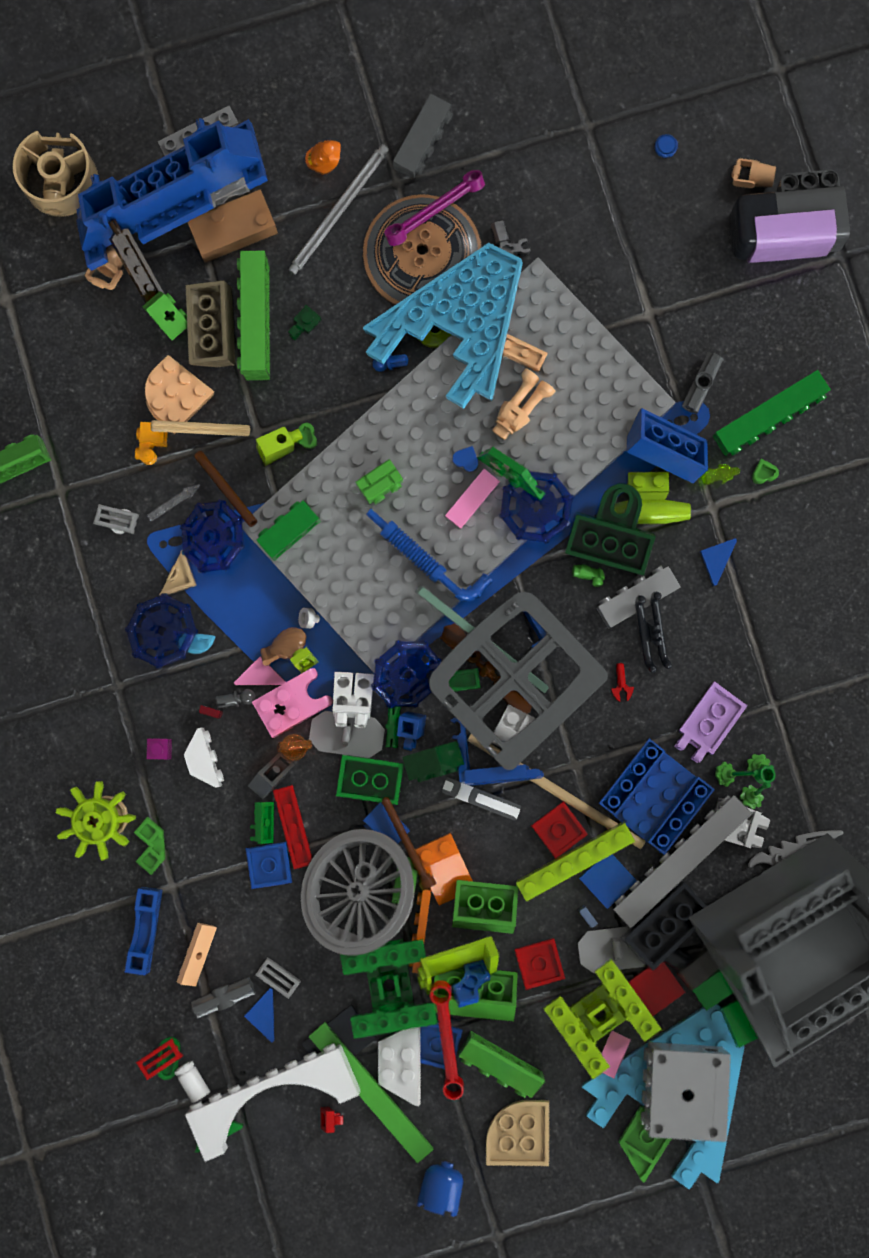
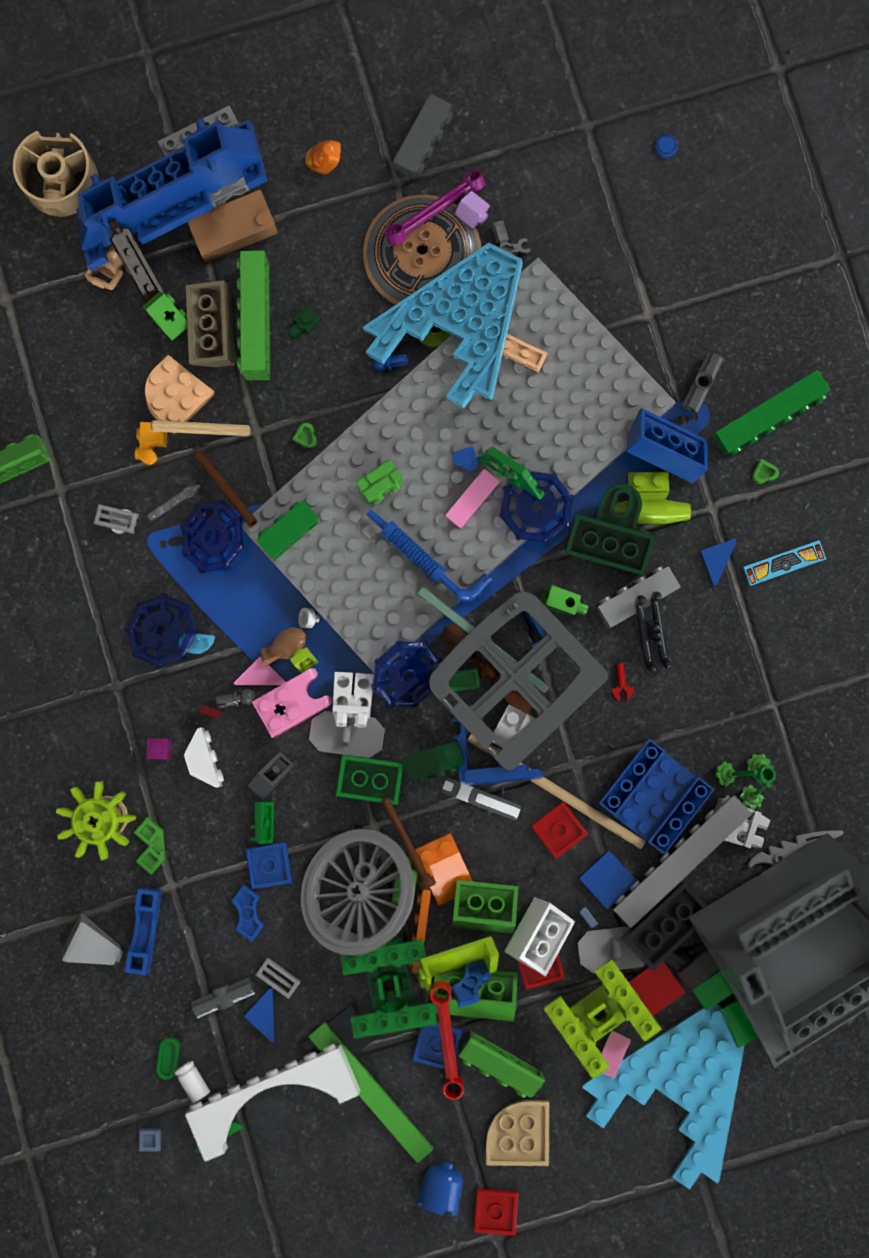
red tile [136,1038,183,1080] -> none
tan tile [159,550,197,598] -> none
light nougat tile [177,923,217,986] -> none
lime torso [256,427,303,466] -> none
red tile [273,785,313,870] -> none
clear orange piece [277,734,312,761] -> none
light grey piece [288,144,388,275] -> none
red tile [320,1107,343,1133] -> none
blue brick [363,803,410,844] -> none
white wing [378,1027,421,1106] -> none
green pin [385,706,401,748] -> none
blue brick [397,711,426,751] -> none
light nougat piece [492,368,556,440] -> none
lime brick [516,821,635,902] -> none
bright green arm [572,564,605,587] -> none
bright green wing [619,1105,671,1183] -> none
light grey gear [641,1042,730,1142] -> none
lavender tile [674,681,747,763] -> none
clear neon green piece [701,464,740,485] -> none
piece [730,170,850,263] -> none
light nougat piece [731,159,776,188] -> none
none -> light grey slope [62,913,124,965]
none -> sand blue tile [139,1128,161,1151]
none -> blue tile [231,884,265,942]
none -> lavender brick [455,191,490,228]
none -> red tile [474,1188,518,1236]
none -> white slope [504,897,575,976]
none -> bright green torso [539,585,588,616]
none -> tile [743,540,826,586]

